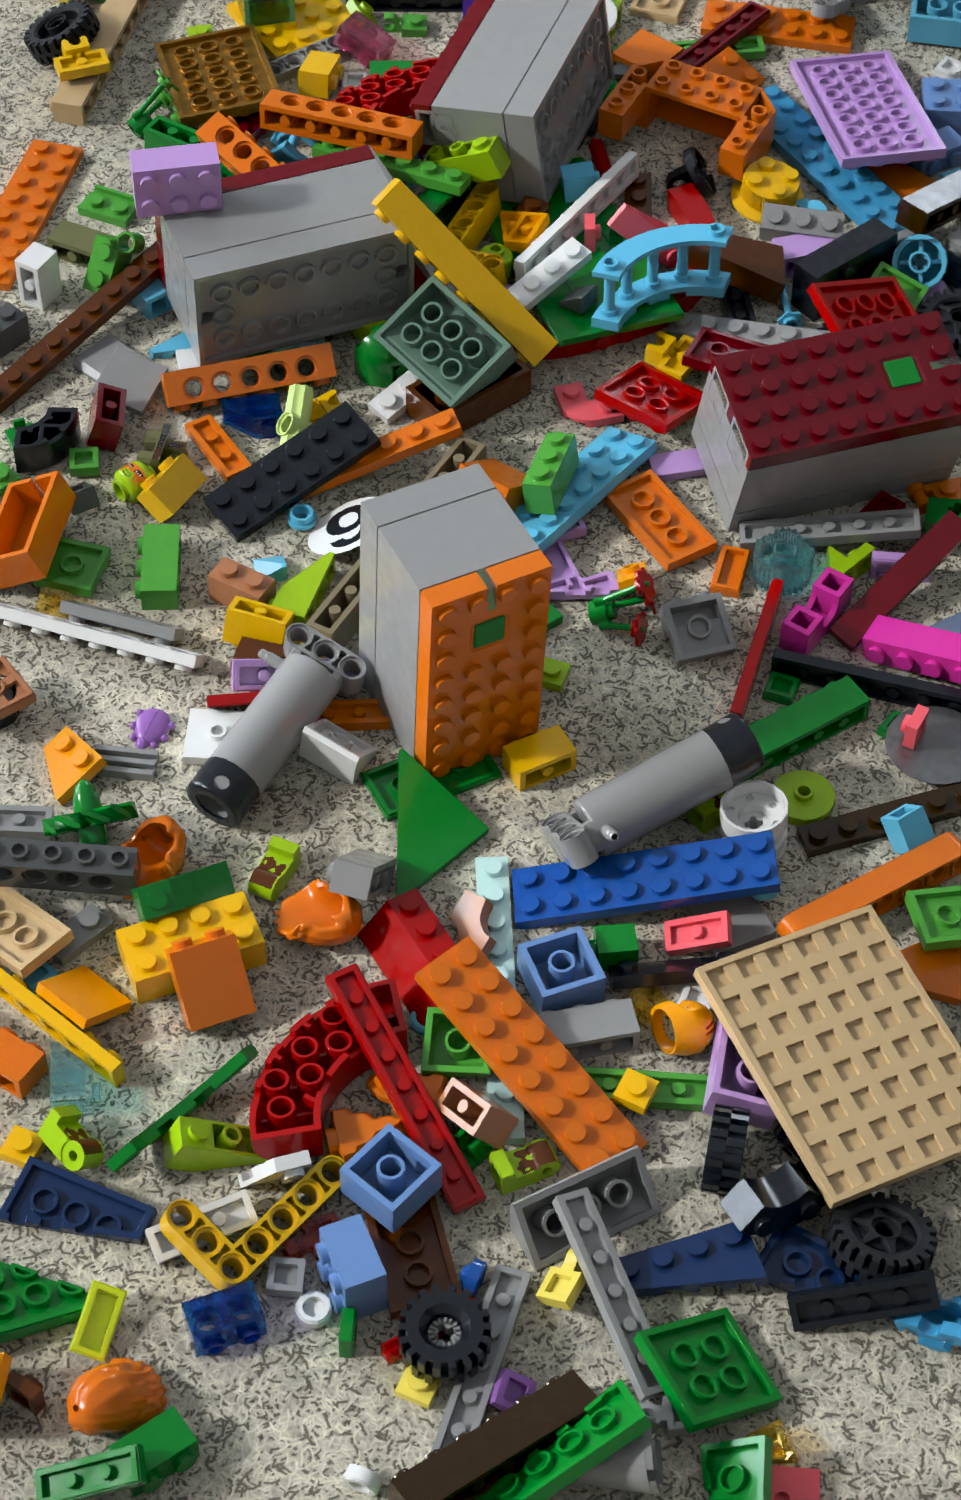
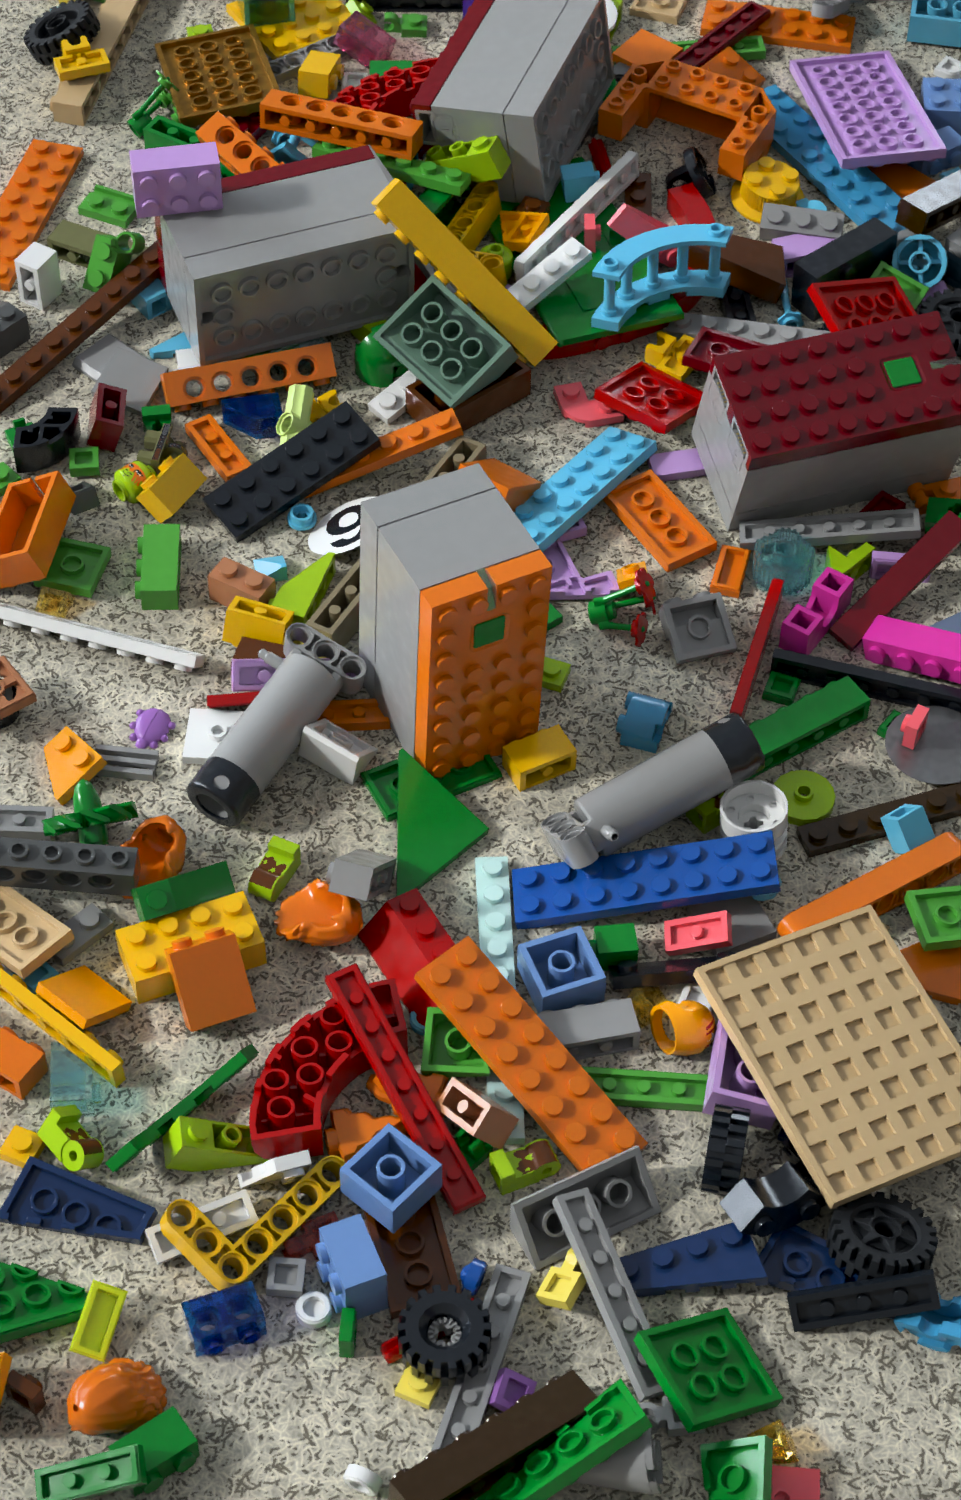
light grey plate [59,600,185,645] -> none
tile [448,890,497,957] -> none
bright green brick [522,432,579,515] -> none
dark grey slope [559,284,598,315] -> none
yellow plate [612,1068,659,1116] -> none
none -> green tile [141,404,173,433]
none -> dark azure cylinder [616,691,673,753]

